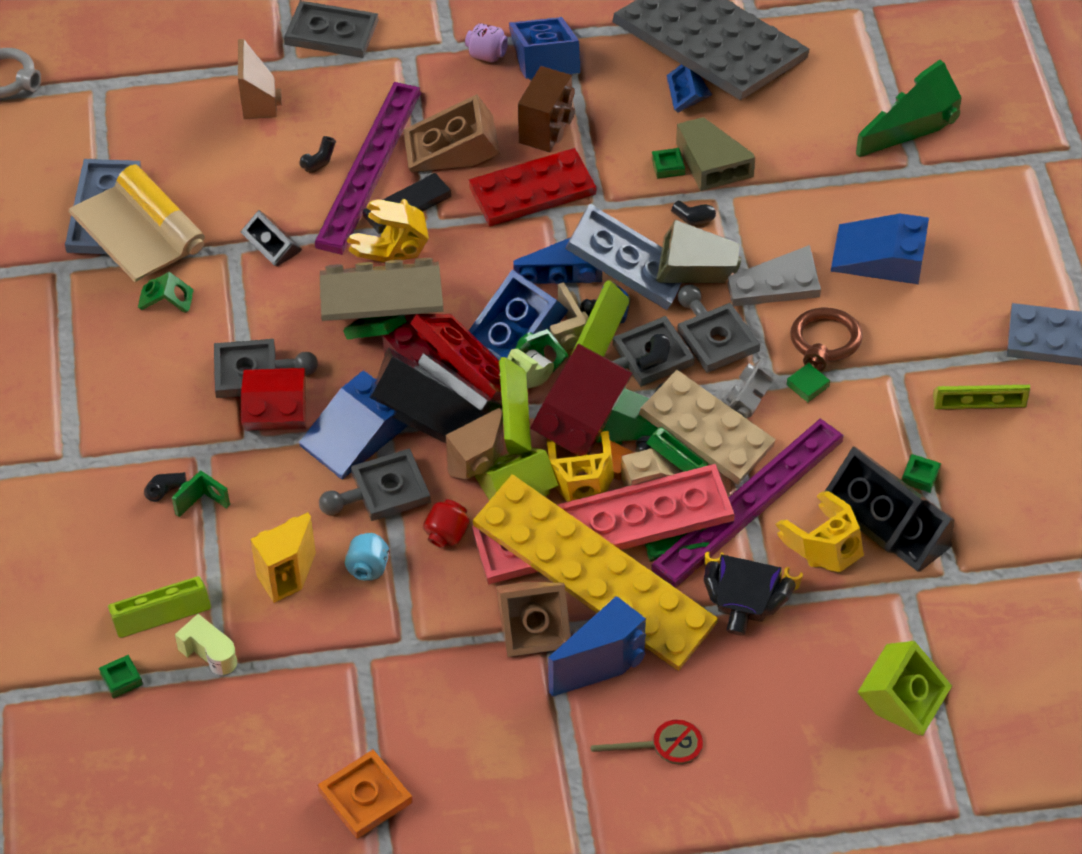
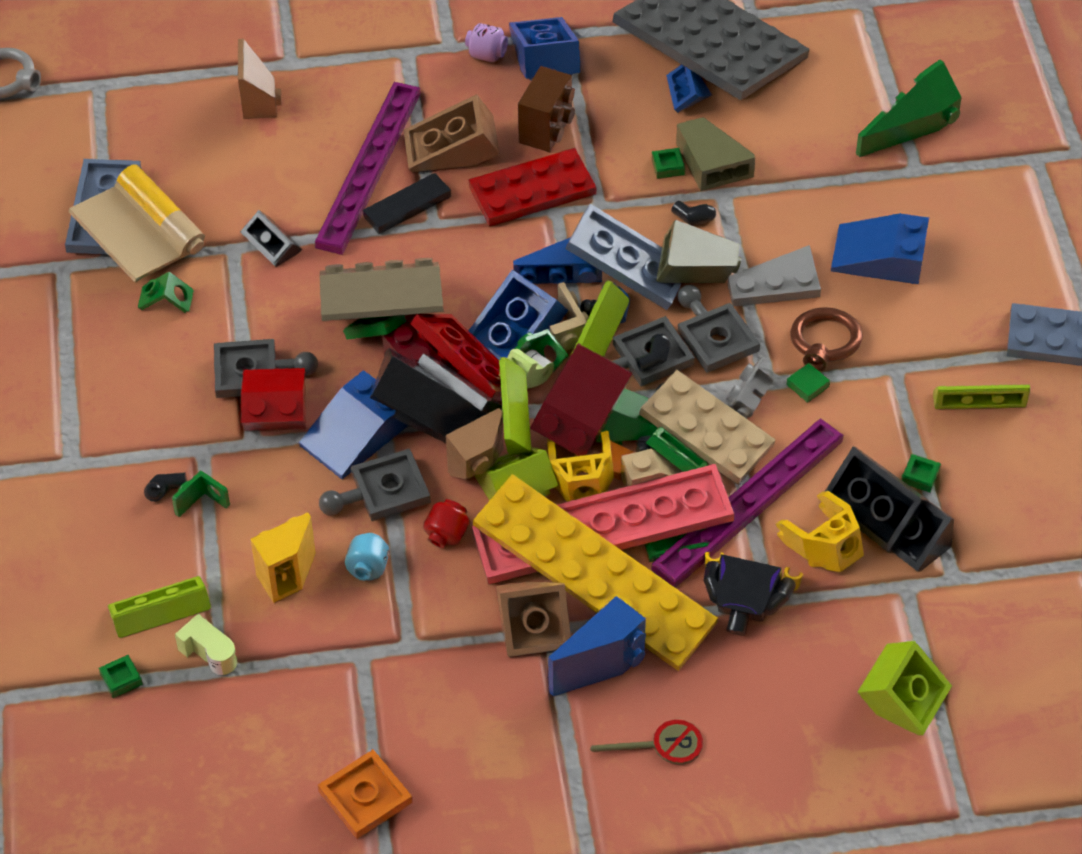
dark grey tile [284,0,379,58] -> none
black arm [299,136,336,172] -> none
yellow piece [347,199,429,262] -> none

